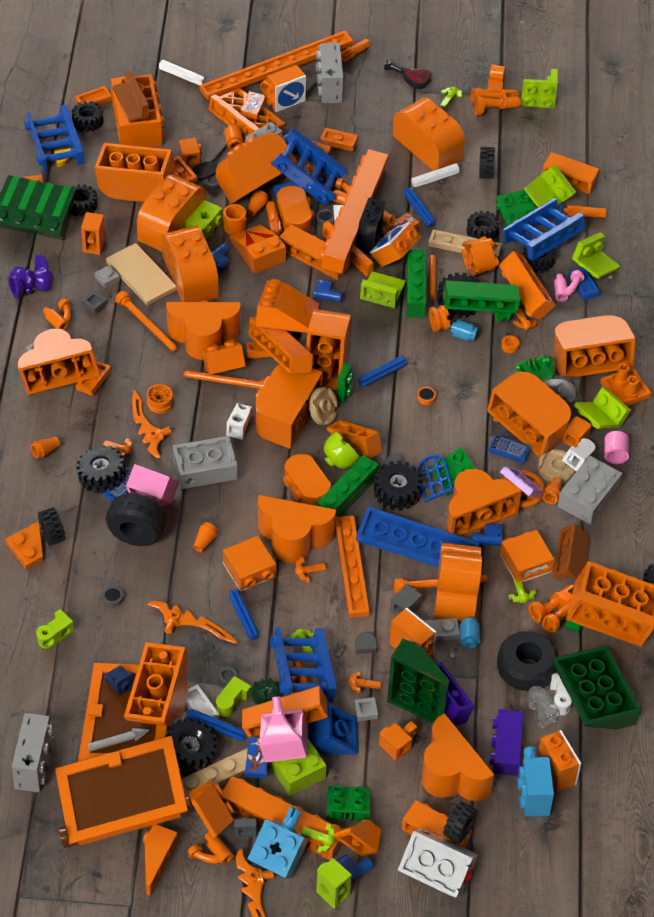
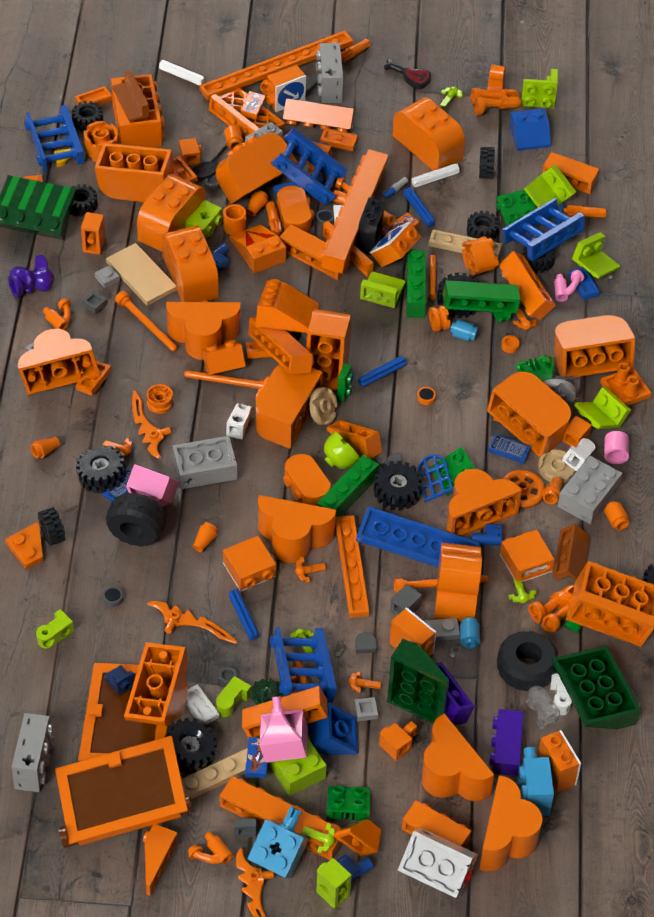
light grey piece [87,728,149,752] -> none
blue axle [186,709,246,741] -> none
orange slope [189,780,234,838] -> none
blue piece [314,279,342,303] -> none
black tyre [443,801,478,844] -> none
lavender tile [500,467,544,498] -> none
none -> orange brick [84,121,119,162]
none -> brick [283,98,355,133]
none -> piece [382,177,409,198]
none -> orange brick [479,775,542,871]
none -> blue slope [509,108,551,151]
none -> orange brick [604,501,630,531]

